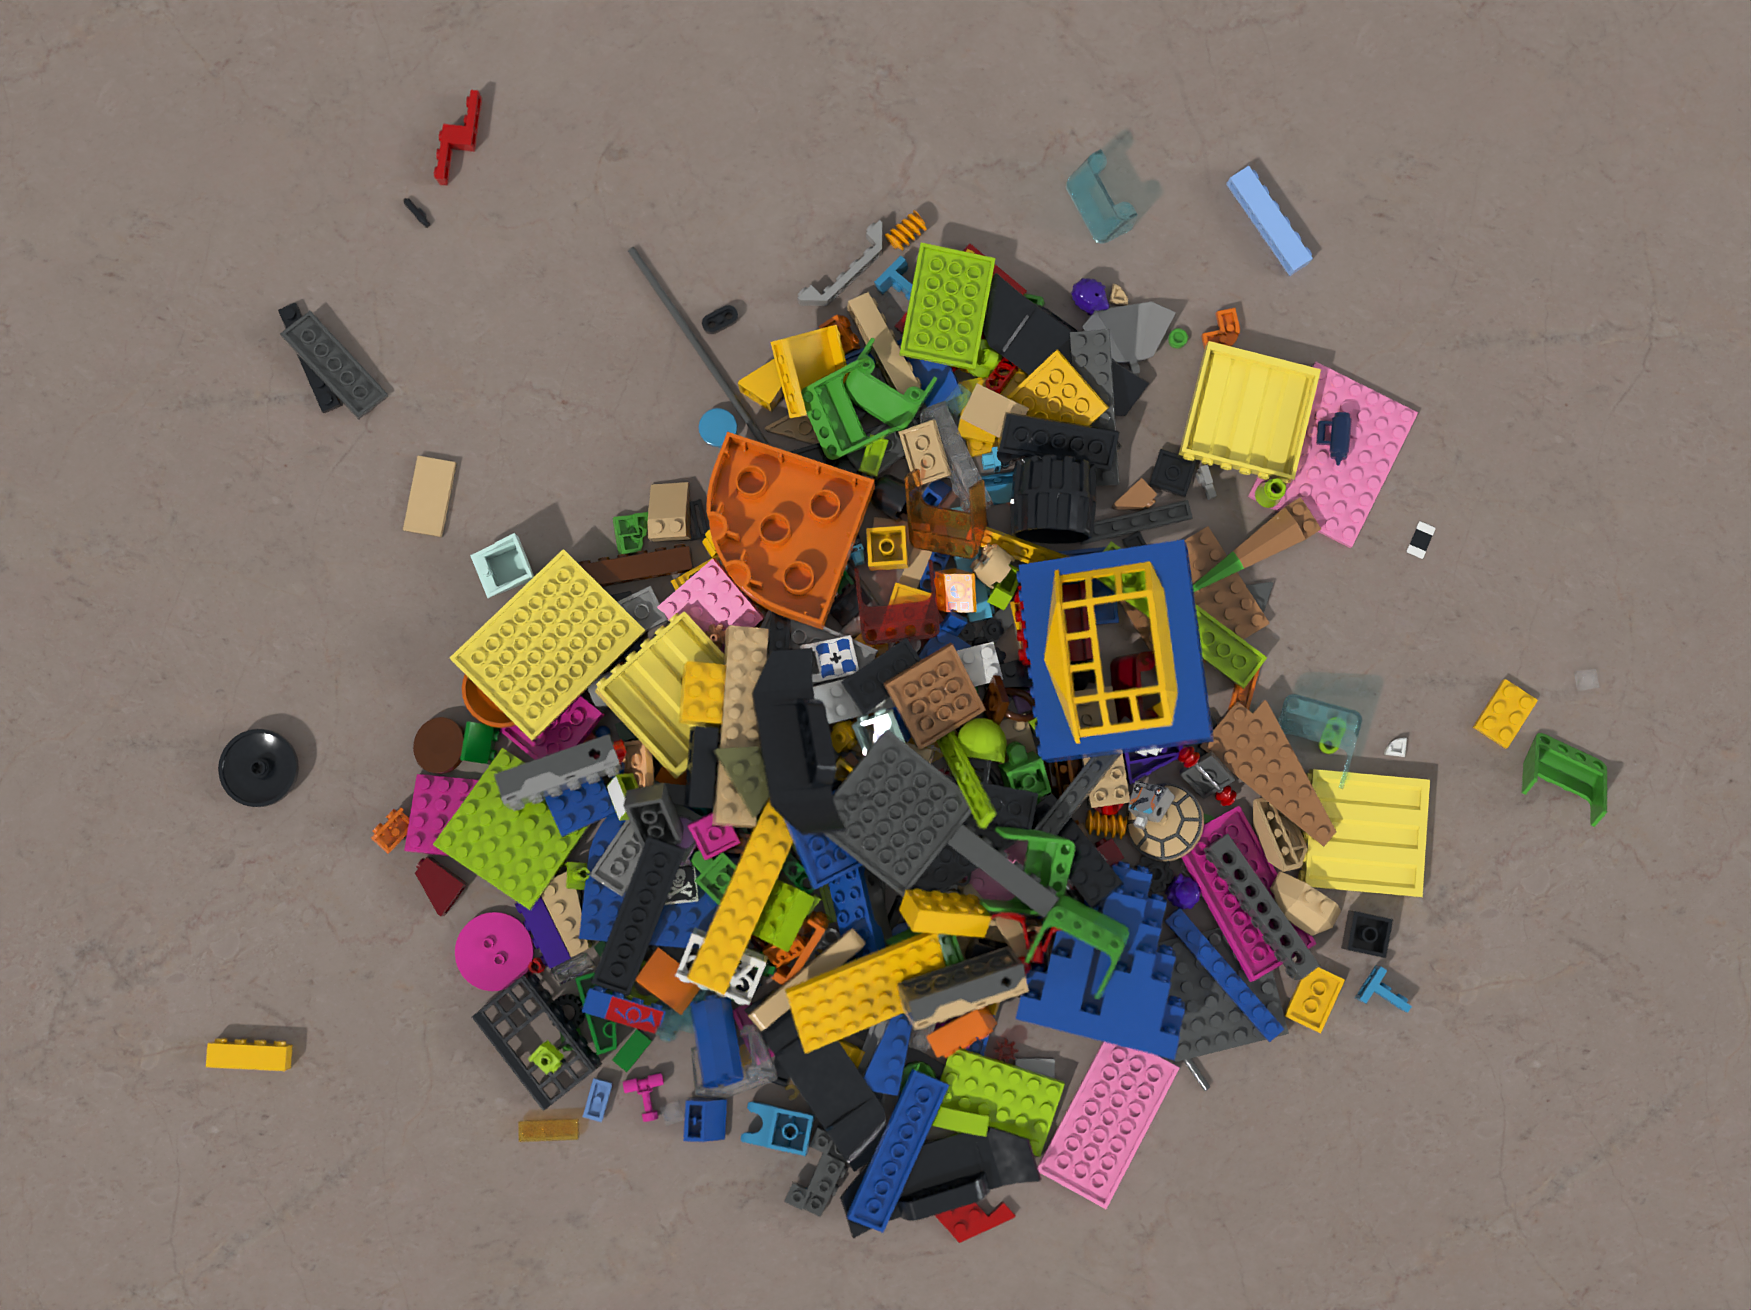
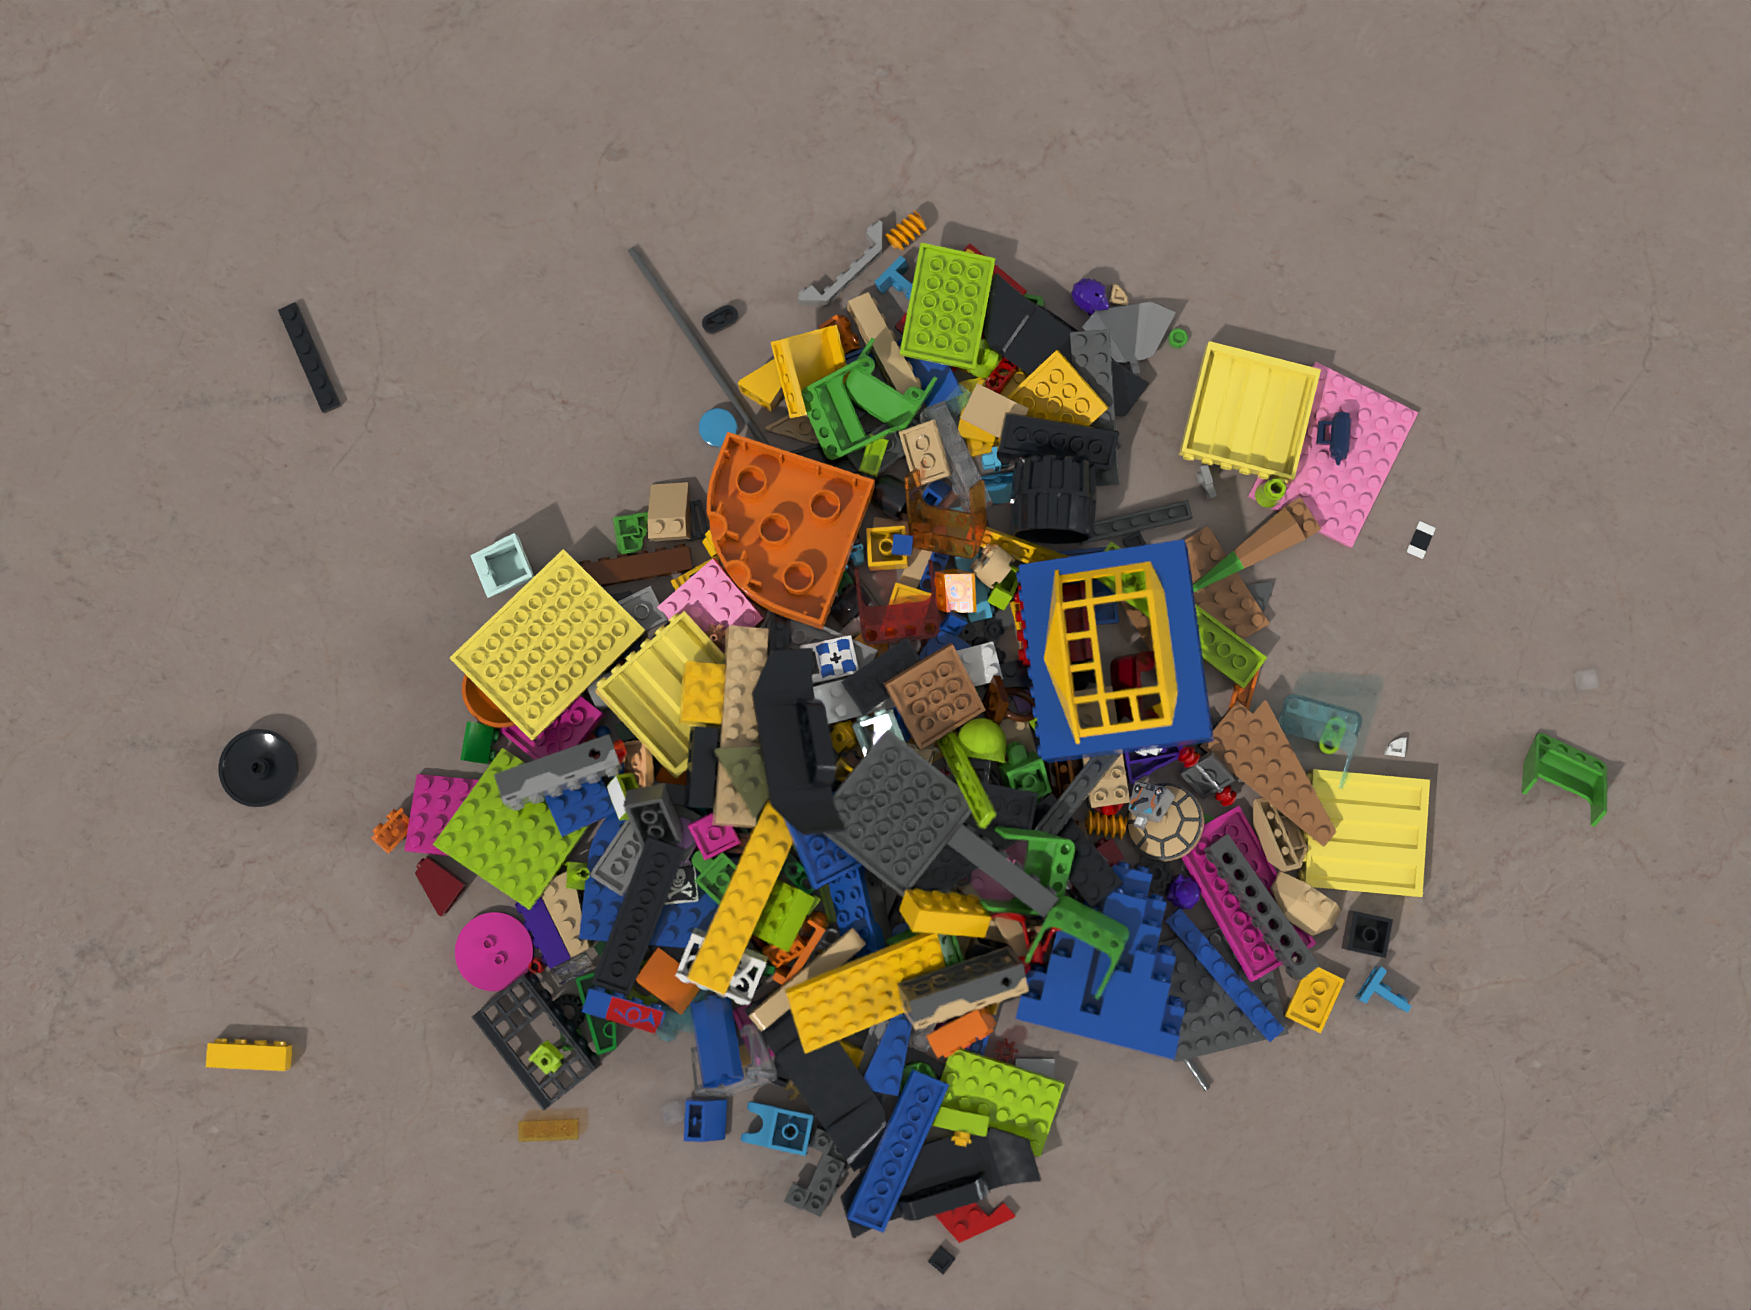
dark grey tile [280,311,388,420] -> none
tan tile [403,456,457,538] -> none
black piece [404,198,431,228] -> none
reddish brown piece [413,717,465,774] -> none
red bracket [434,90,482,186] -> none
medium blue plate [583,1077,613,1122] -> none
green tile [612,1029,652,1072] -> none
dark pink bar [623,1072,664,1122] -> none
bright pink plate [1037,1042,1180,1209] -> none
clear light blue windscreen [1066,149,1138,244] -> none
medium nougat slope [1112,478,1158,511] -> none
black plate [1149,449,1197,497] -> none
orange plate [1201,308,1240,350] -> none
light blue brick [1227,166,1313,276] -> none
yellow plate [1472,679,1538,749] -> none
none -> blue tile [892,534,914,556]
none -> black tile [928,1245,956,1275]
none -> yellow plate [951,1131,972,1147]

